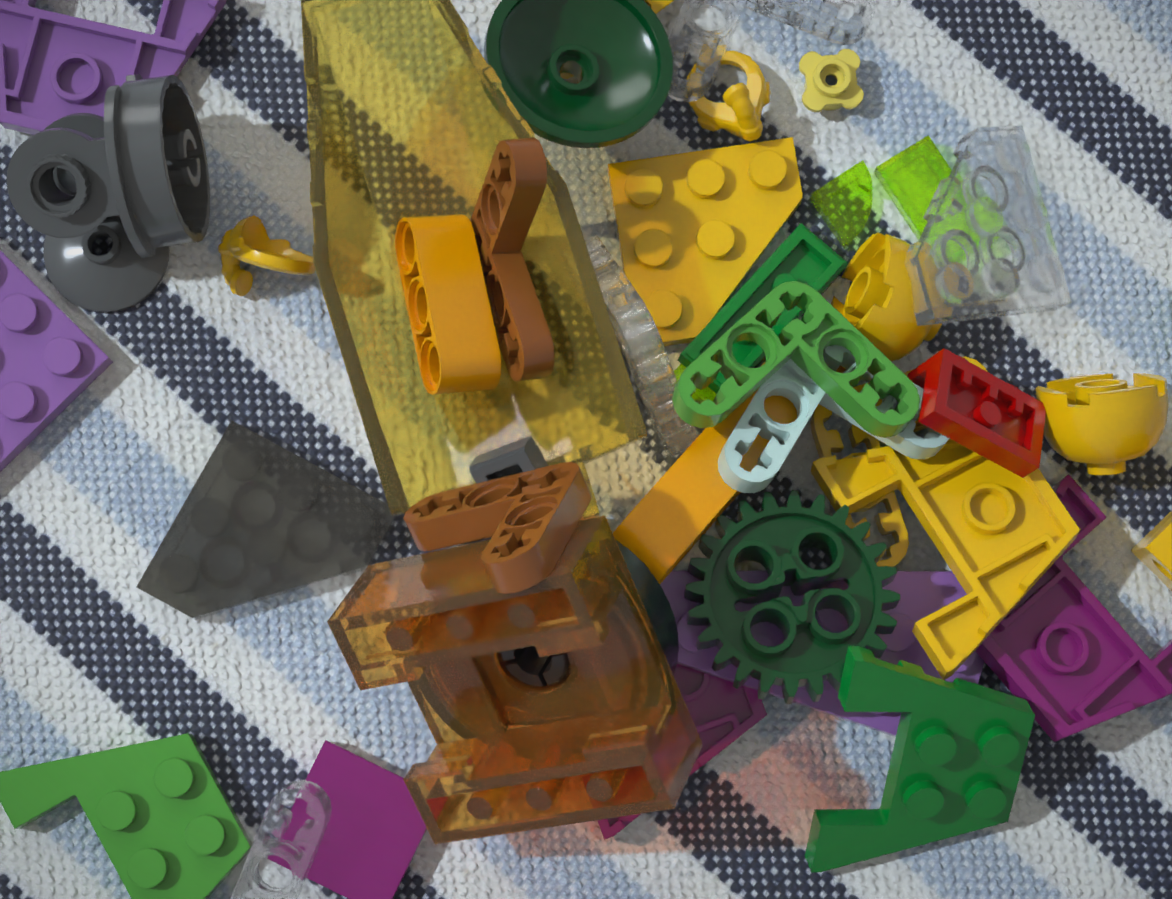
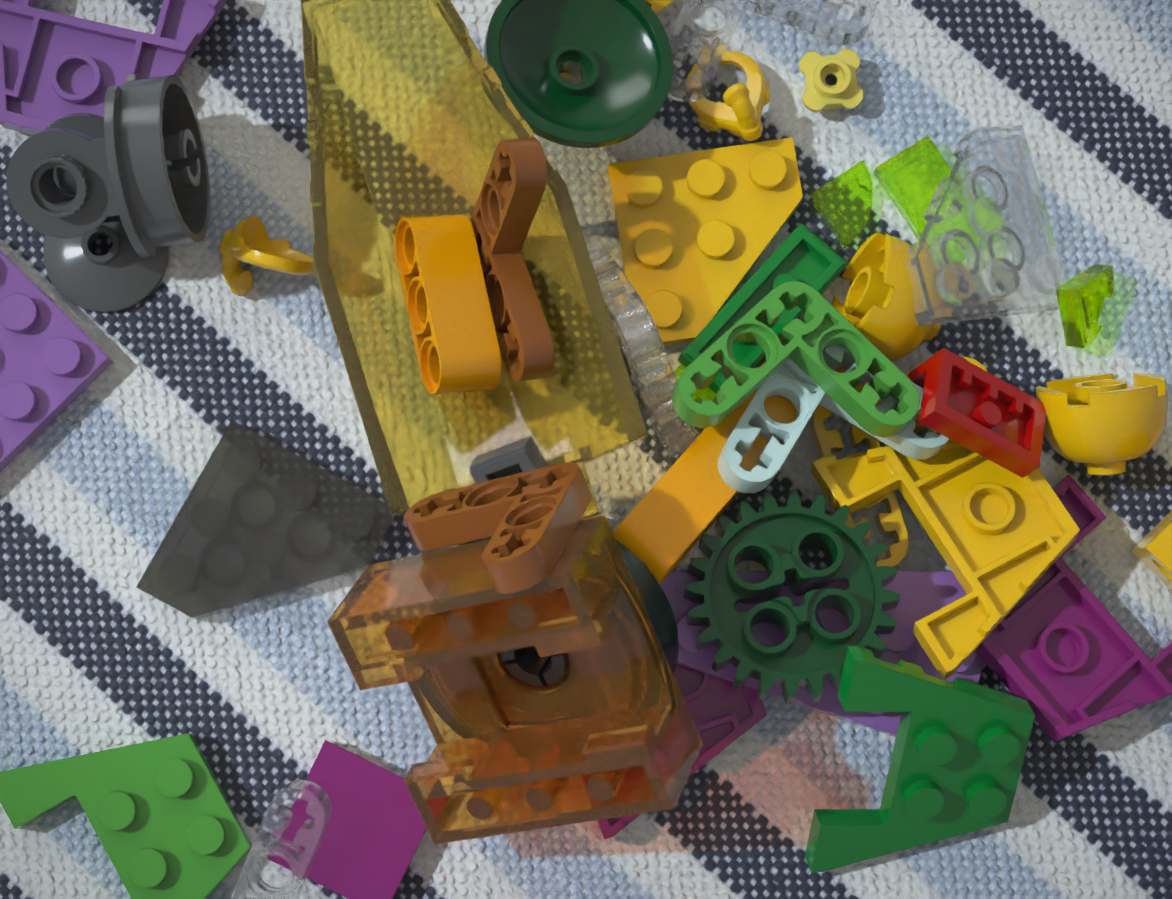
none -> clear neon green tile [1055,264,1114,348]

